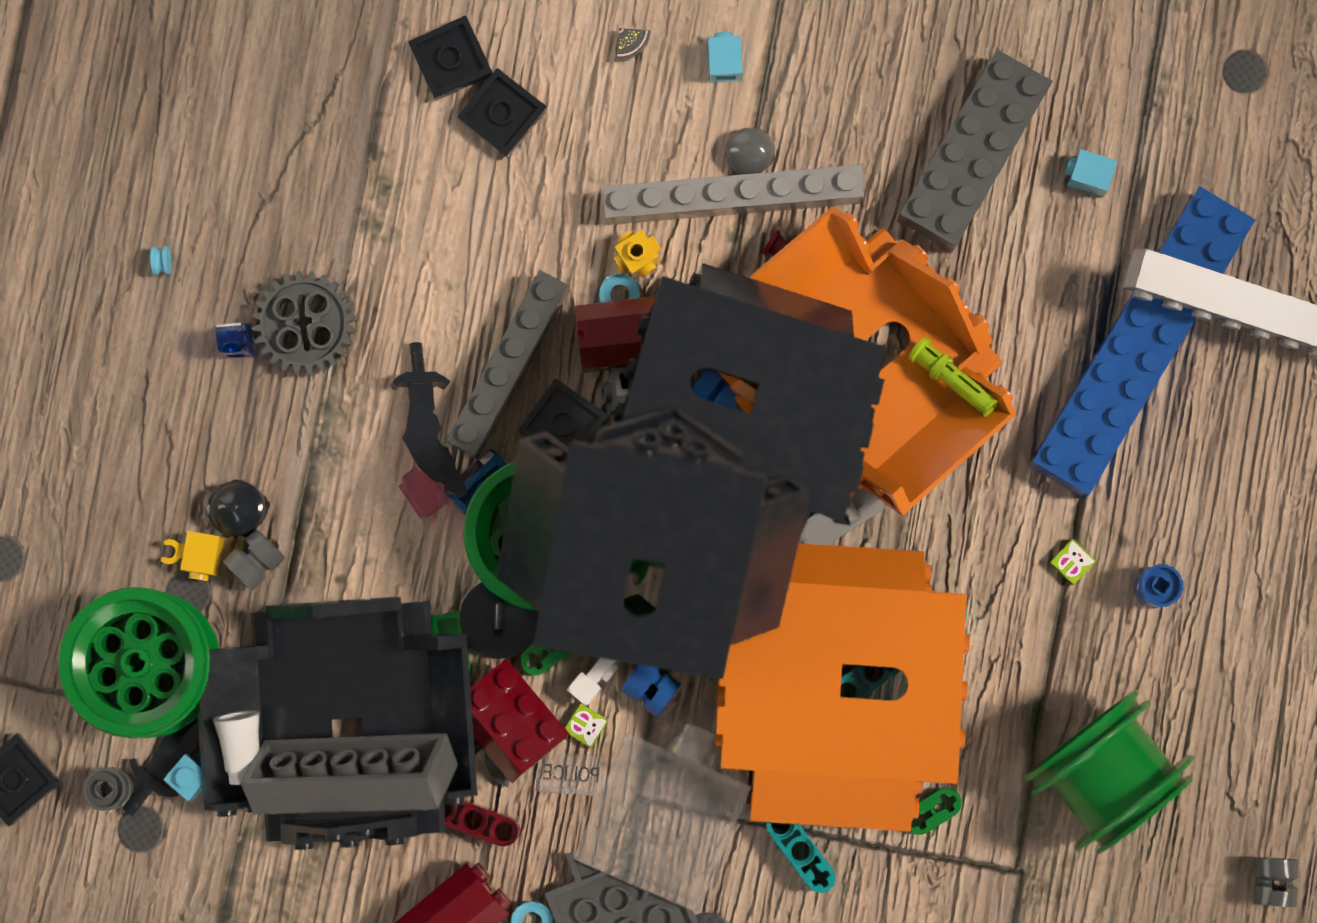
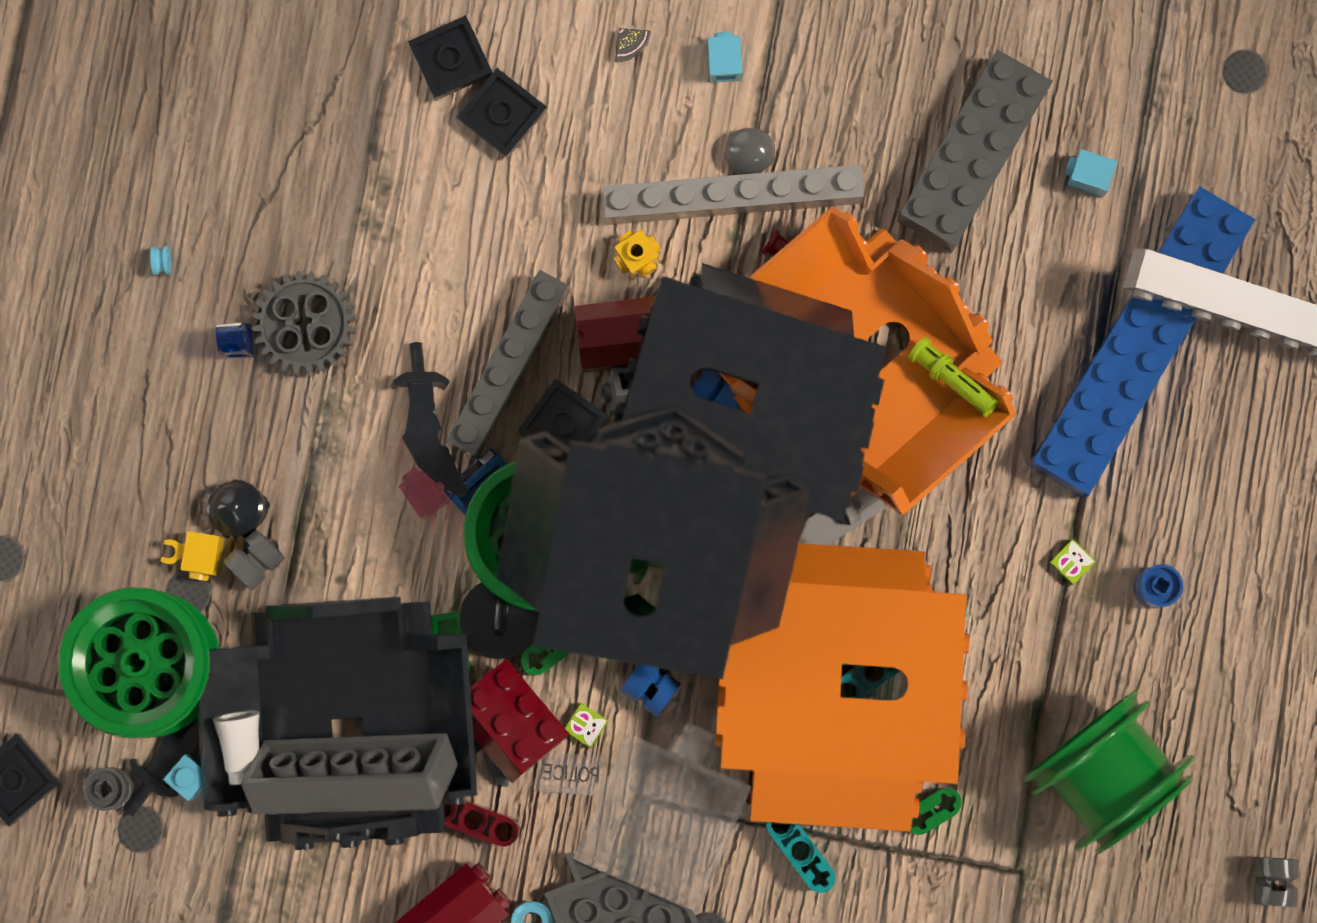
white plate [567,658,619,706] -> none
medium azure piece [599,274,641,303] -> none

